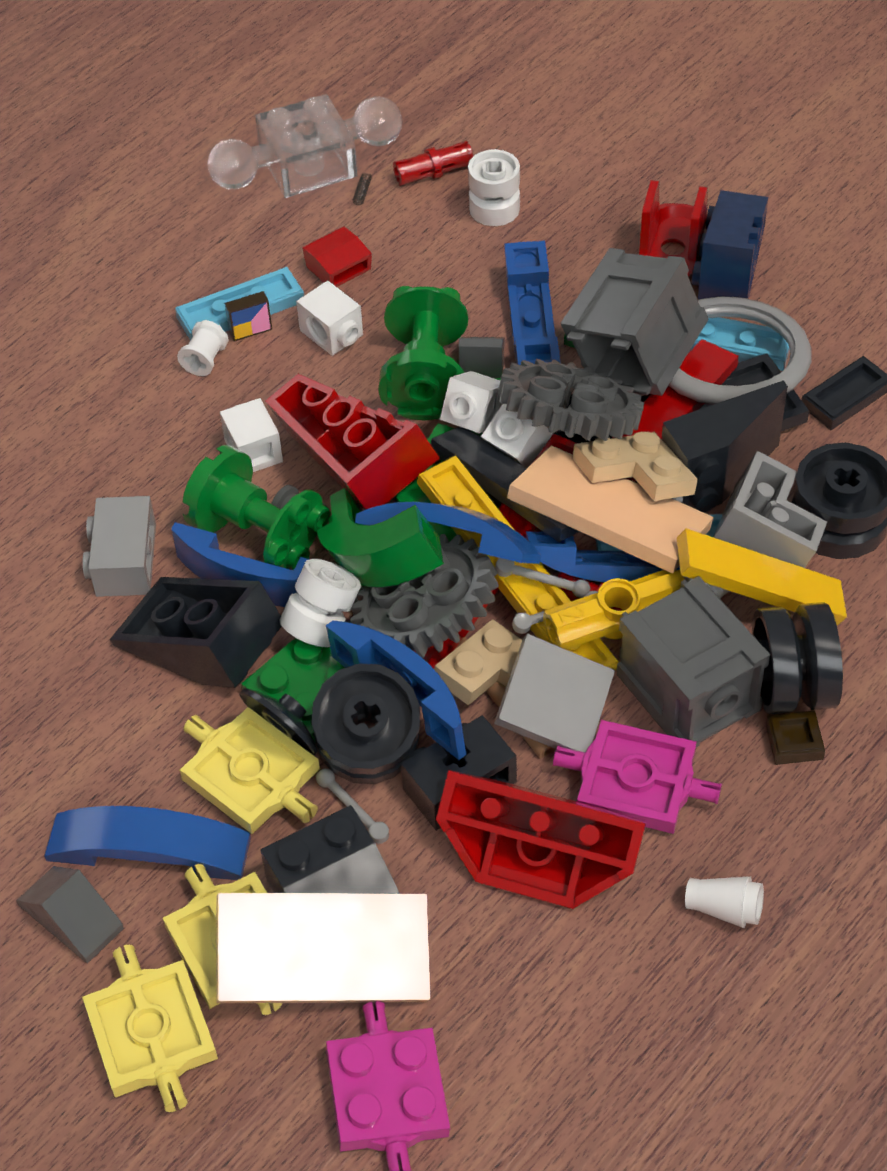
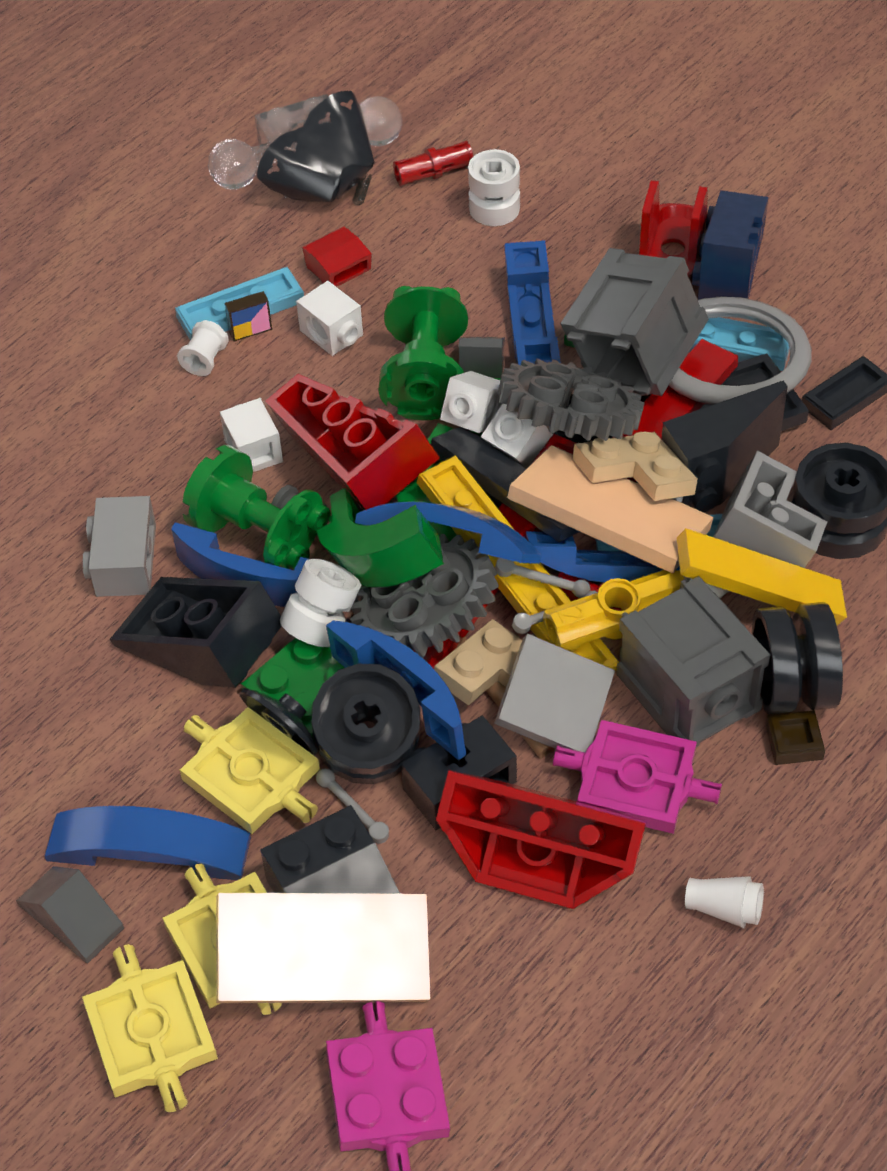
none -> black piece [256,90,375,202]

